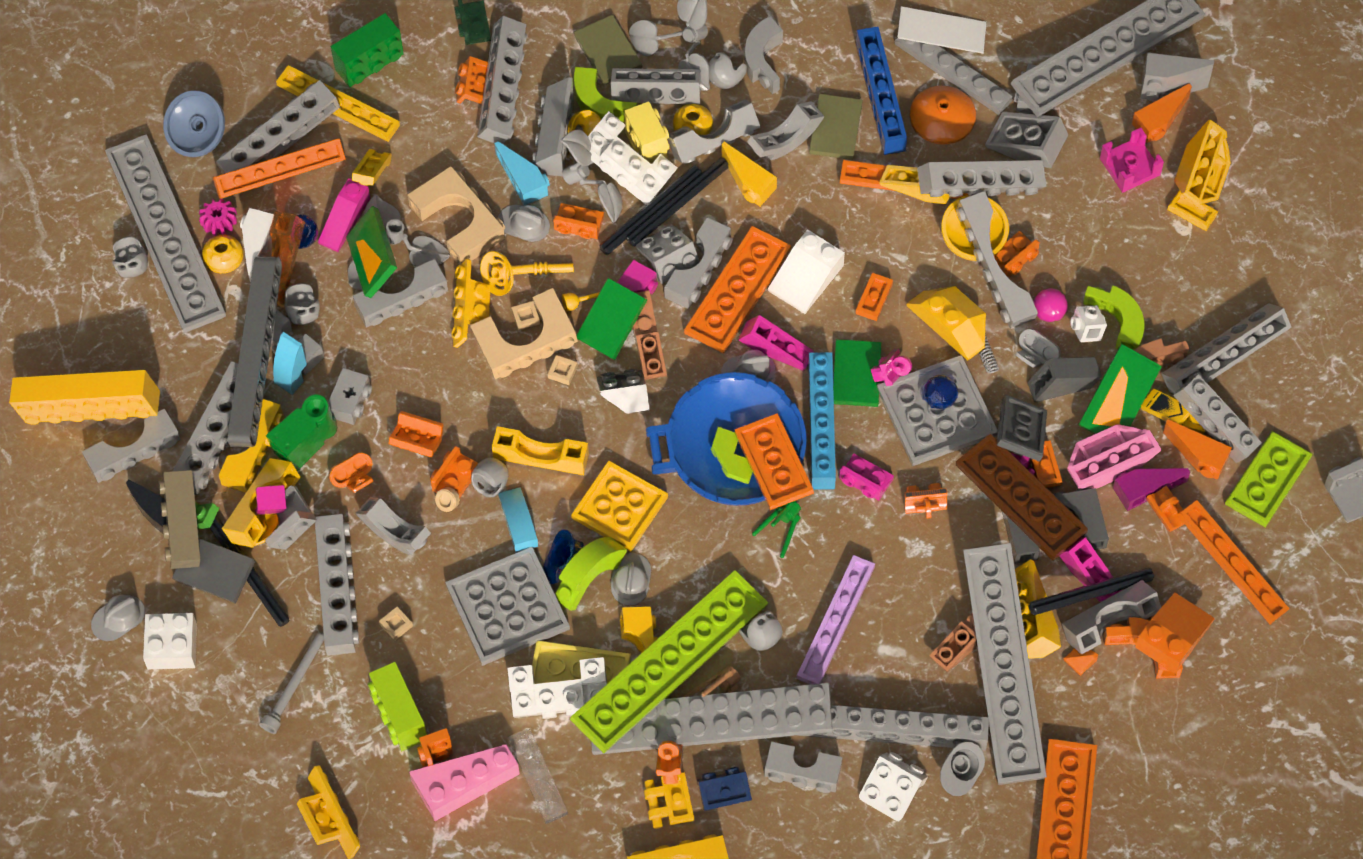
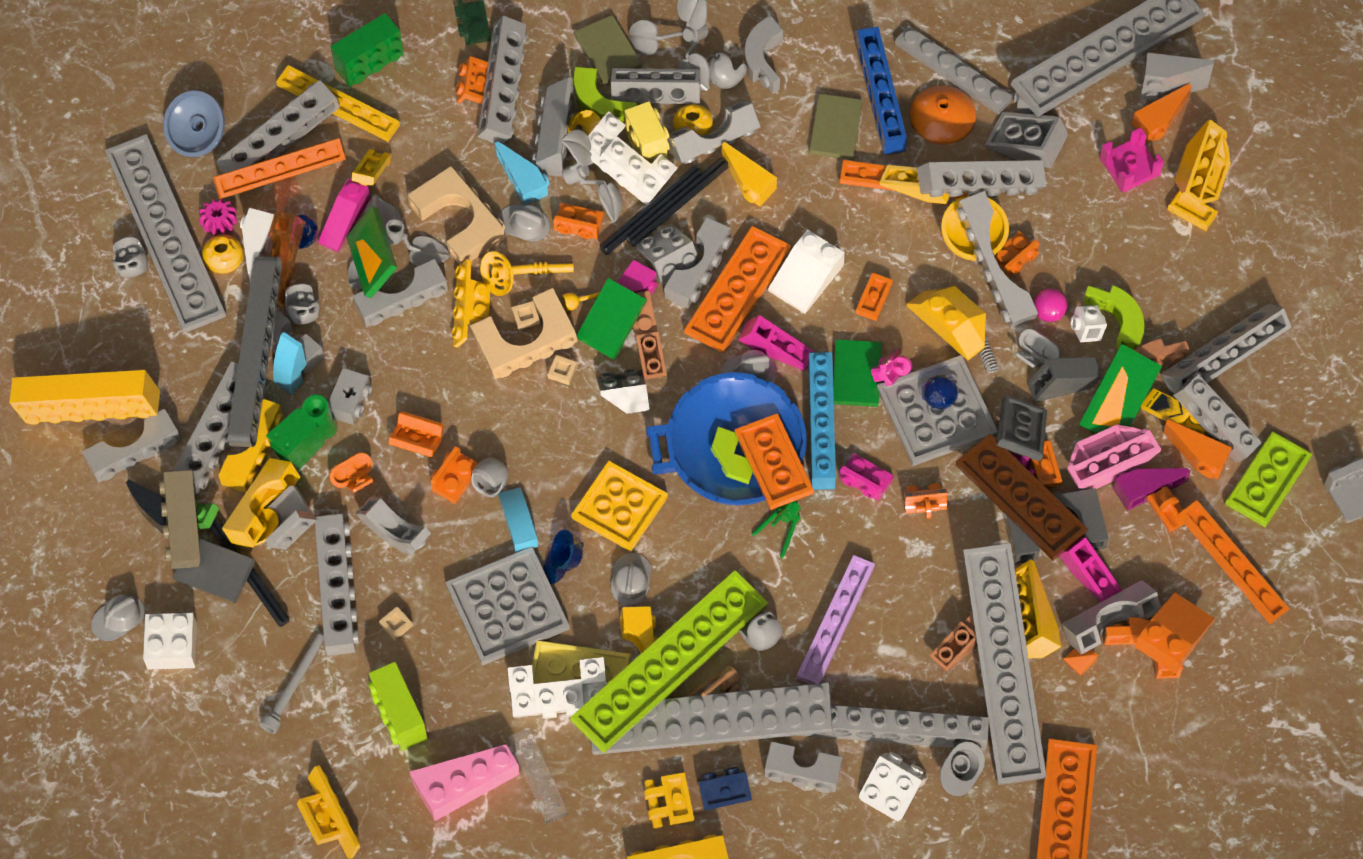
dark pink panel [255,485,286,515] -> none
orange bracket [417,728,453,768] -> none
tan tile [435,487,460,512] -> none
yellow arch [492,426,589,475] -> none
lime arch [555,537,627,611] -> none
orange hips [656,740,684,784] -> none
light grey arch [747,101,825,160] -> none
white piece [897,6,986,53] -> none
black axle [1028,568,1155,615] -> none

